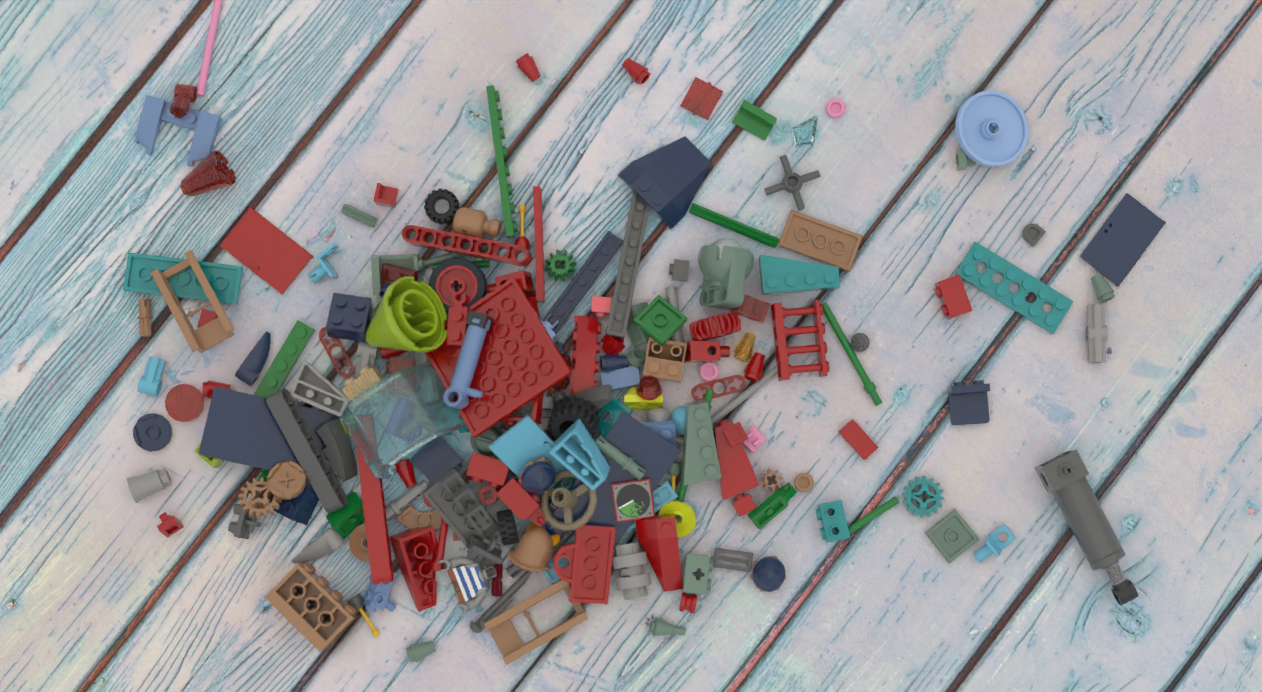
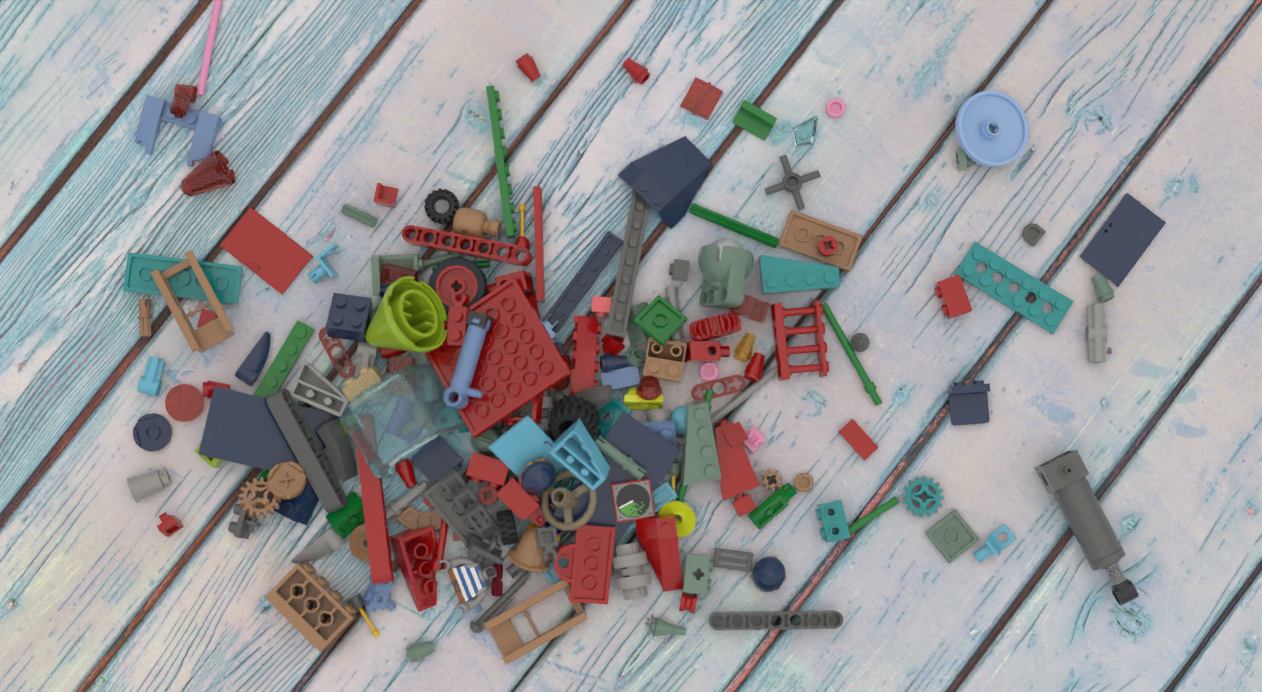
green gear [544,249,577,282] -> none
none -> dark grey plate [535,527,558,562]
none -> dark grey beam [708,610,843,630]
none -> red wheel [818,236,838,257]

